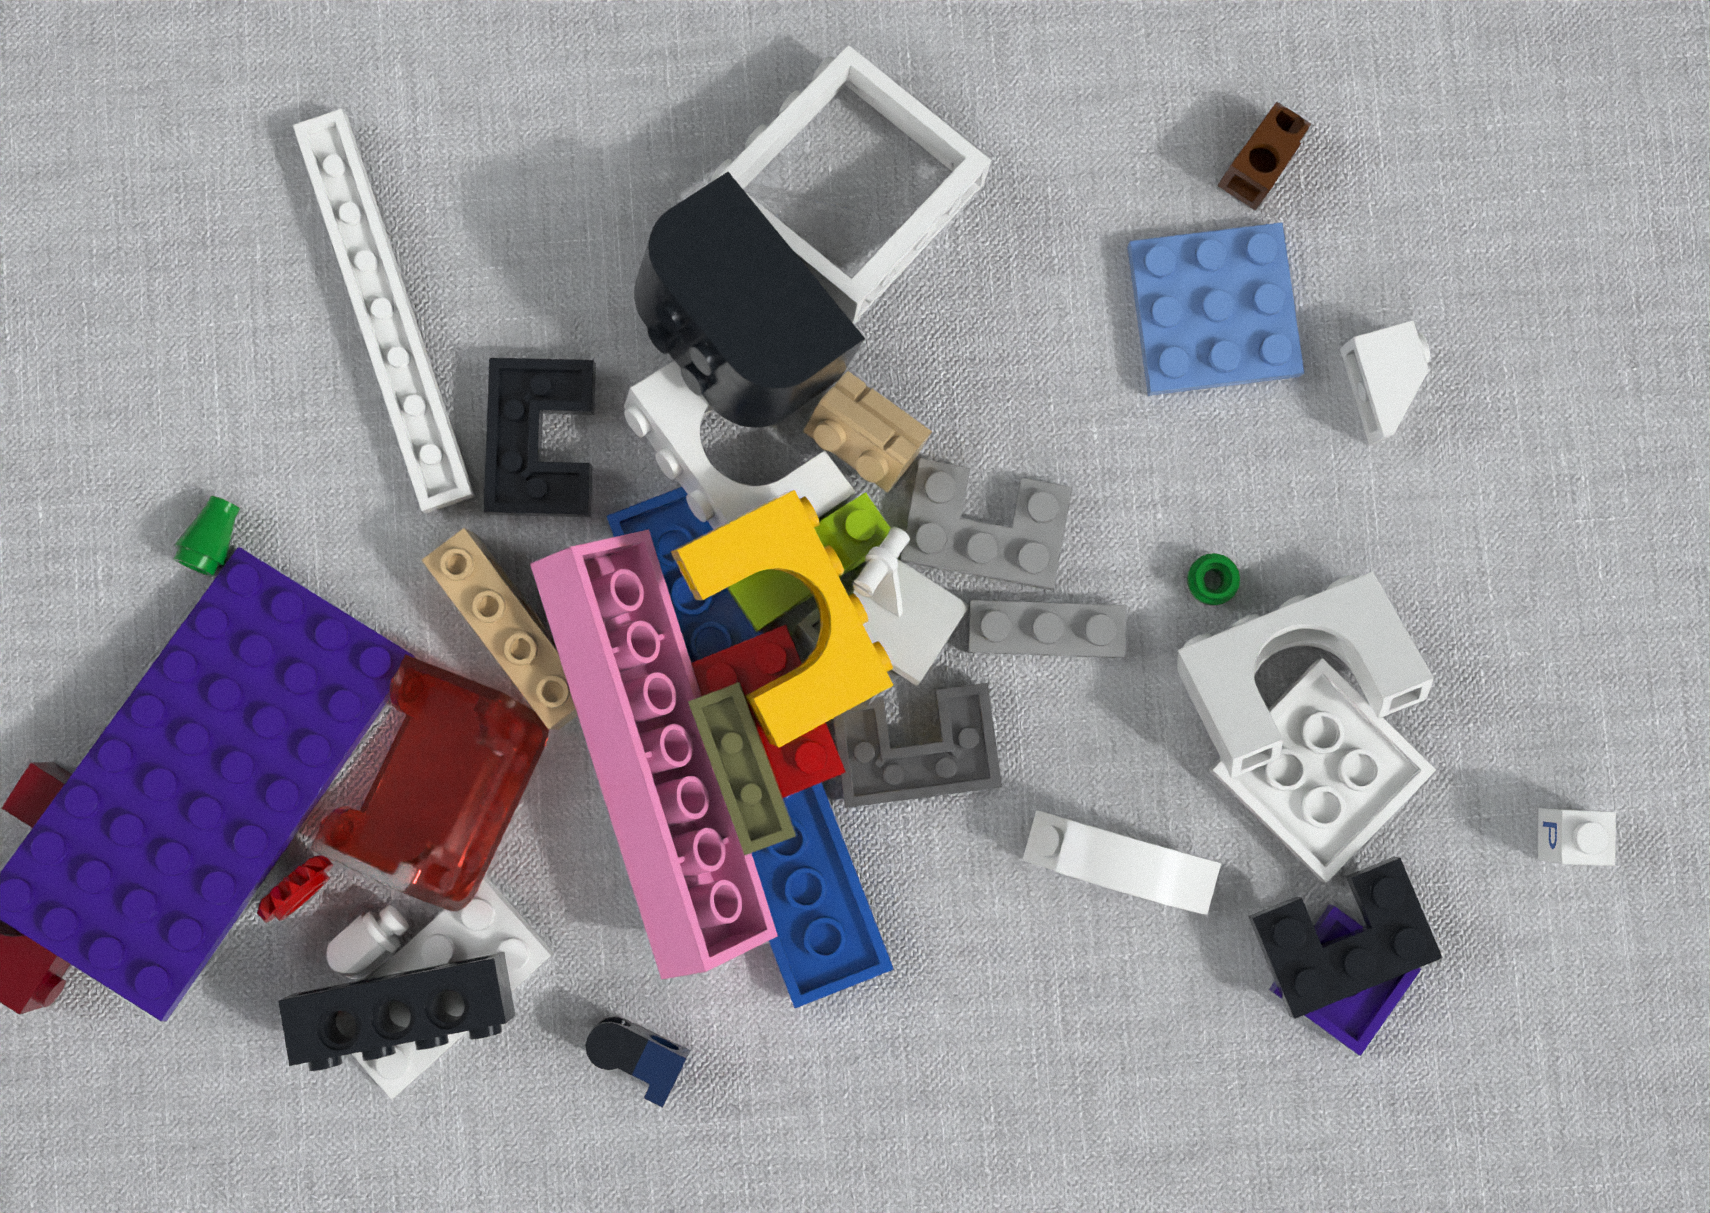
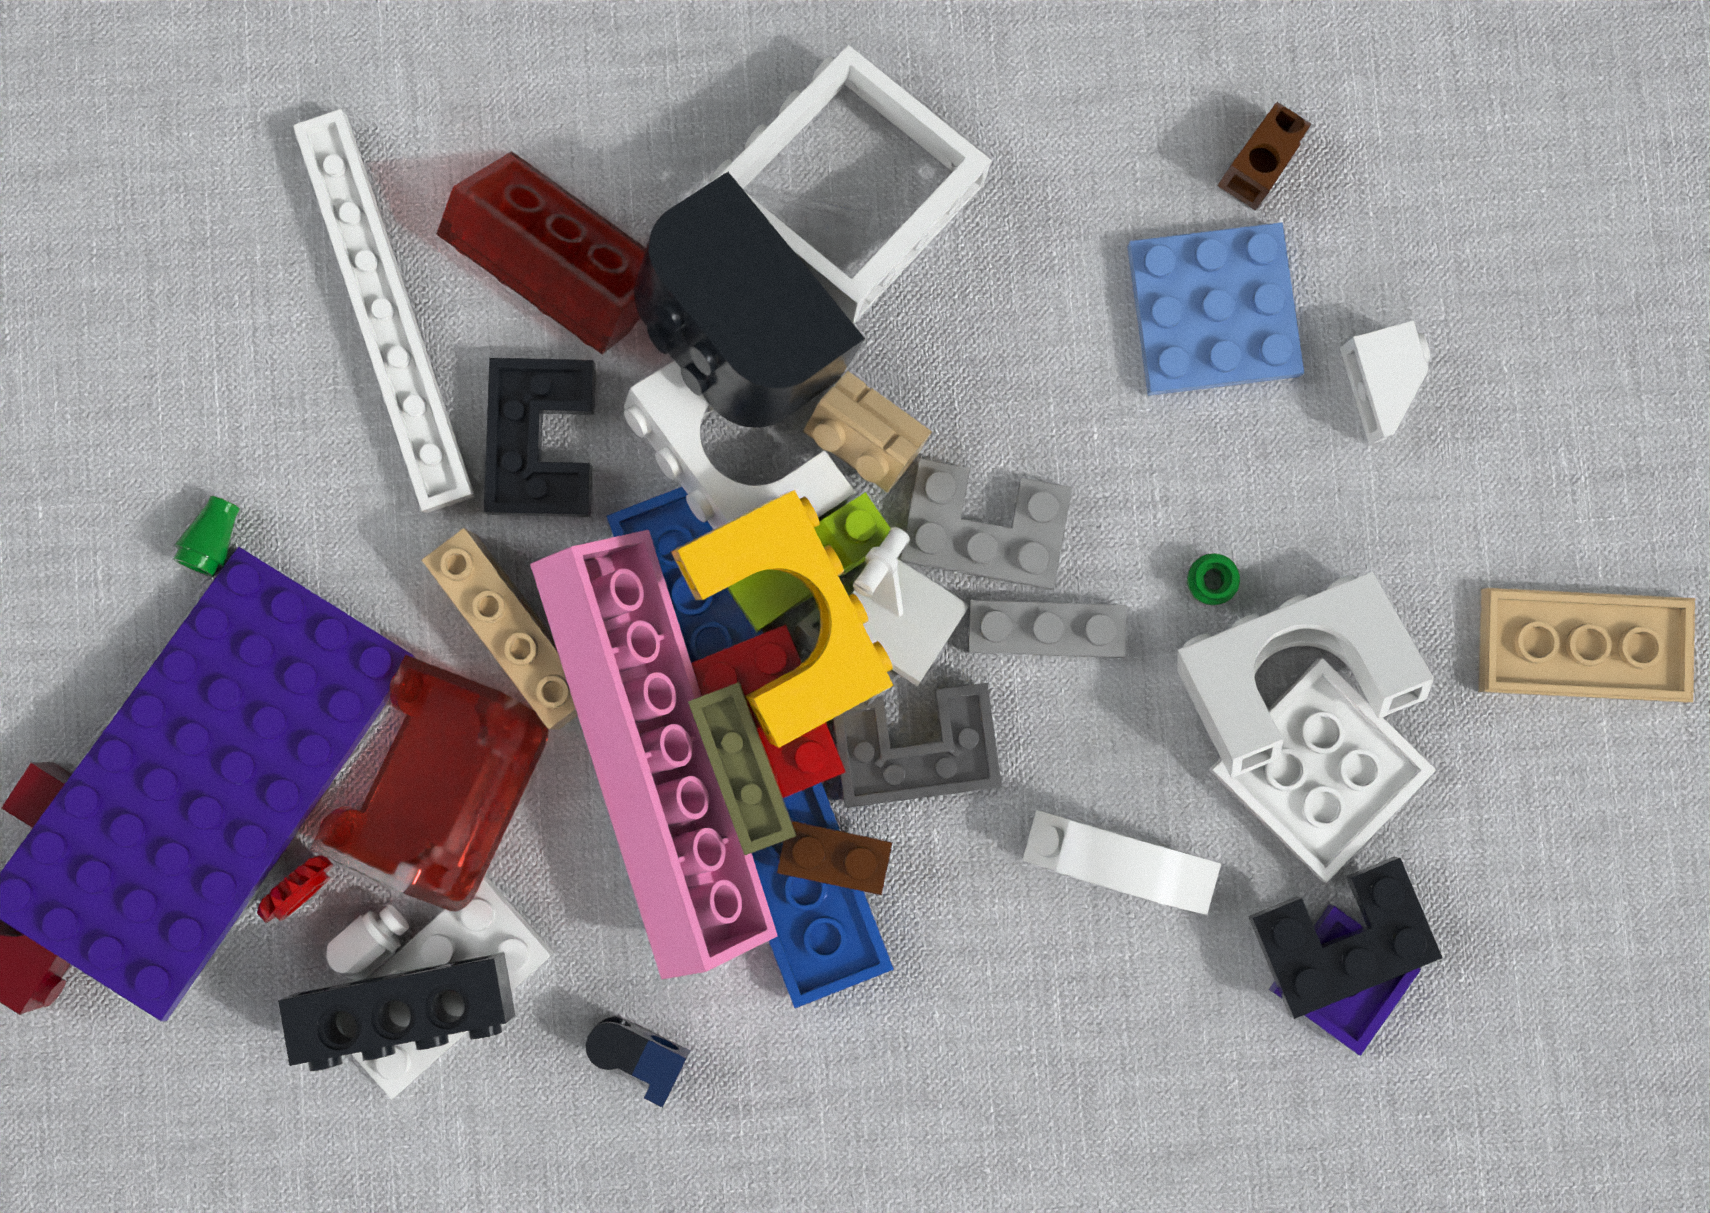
white brick [1538,808,1616,866] -> none
none -> clear red slope [436,151,646,355]
none -> reddish brown plate [777,820,893,895]
none -> tan tile [1478,588,1695,703]

